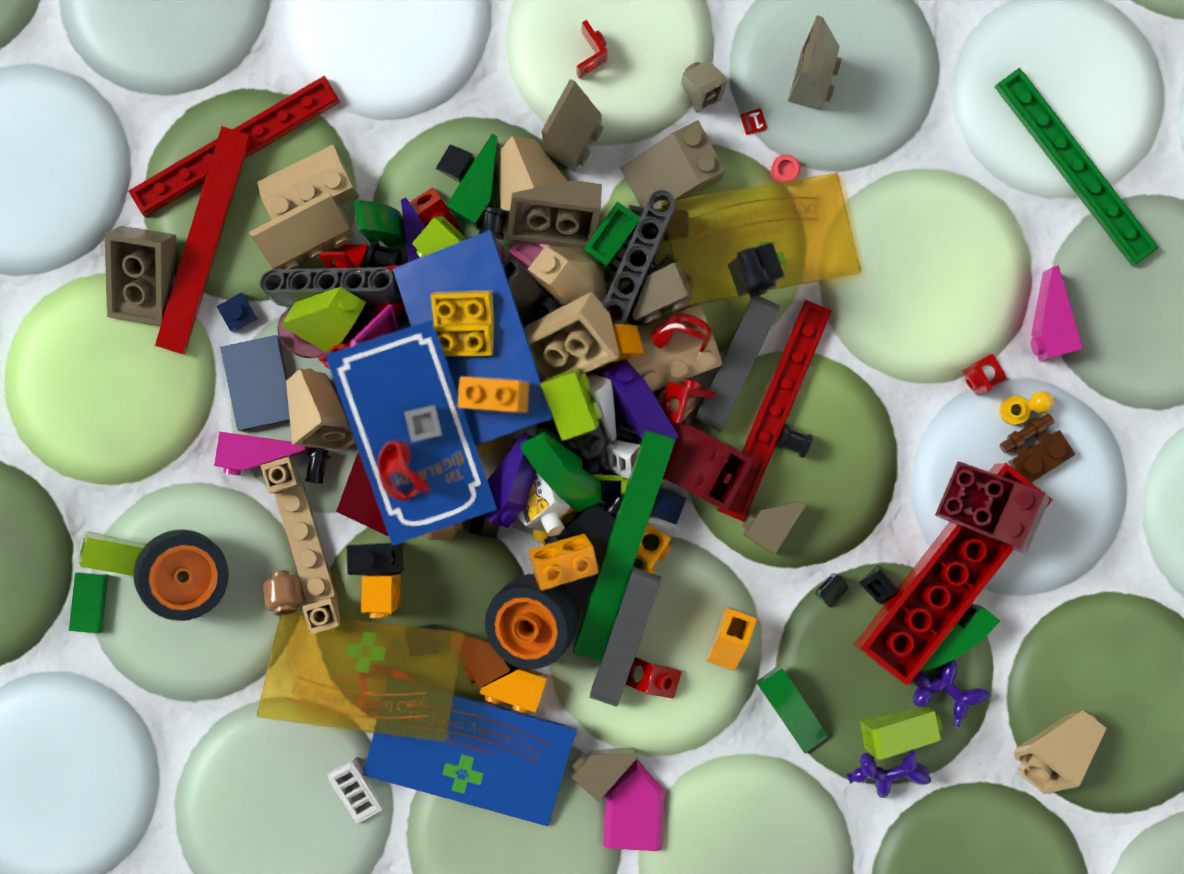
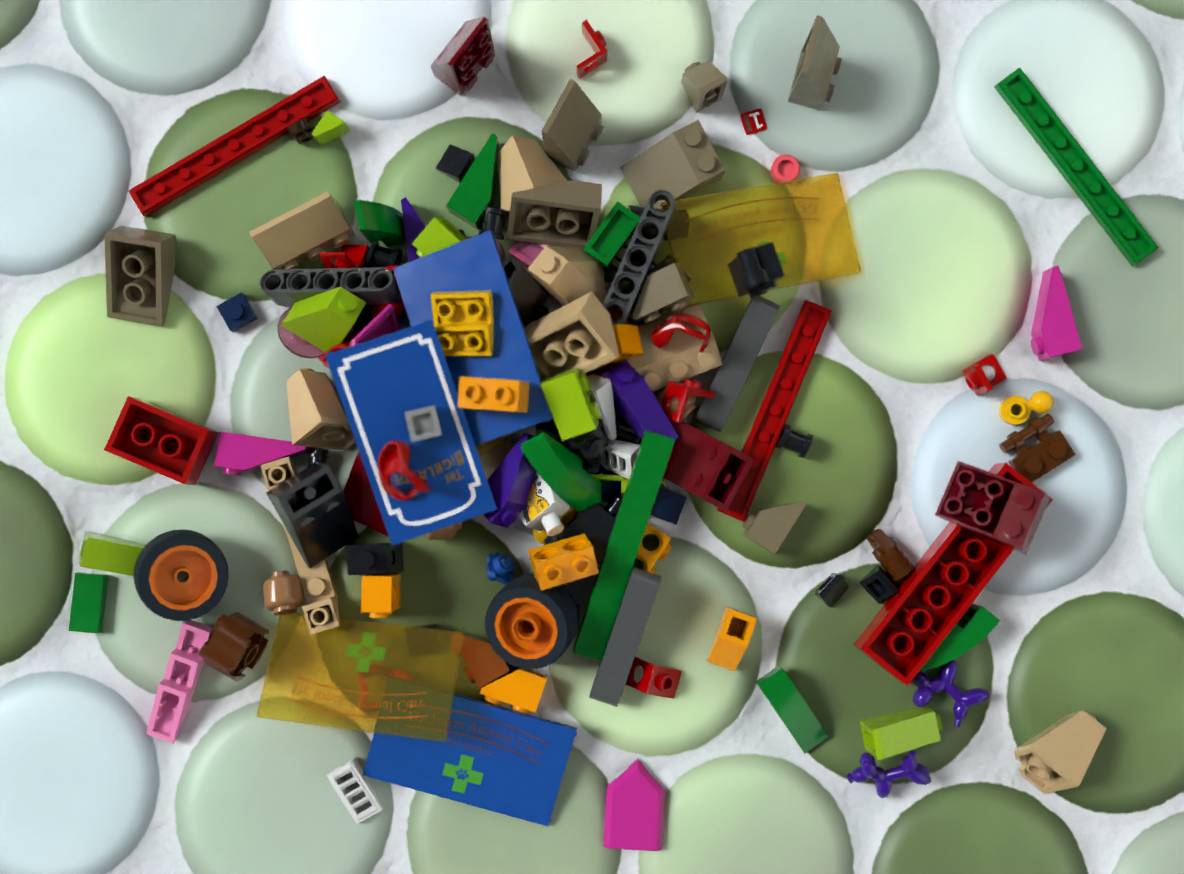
red tile [155,126,251,355] -> none
sand blue tile [220,335,290,431] -> none
tan slope [257,144,359,220] -> none
red bracket [409,187,460,230] -> none
black slope [469,514,500,539] -> none
dark tan slope [572,748,638,802] -> none
none -> red brick [104,396,219,485]
none -> bright pink slope [146,620,214,744]
none -> reddish brown brick [199,612,269,681]
none -> black slope [266,462,359,568]
none -> dark brown plate [288,119,315,144]
none -> lime slope [312,111,350,145]
none -> dark red slope [431,17,495,96]
none -> blue plant [485,552,516,585]
none -> reddish brown hinge [866,529,915,582]

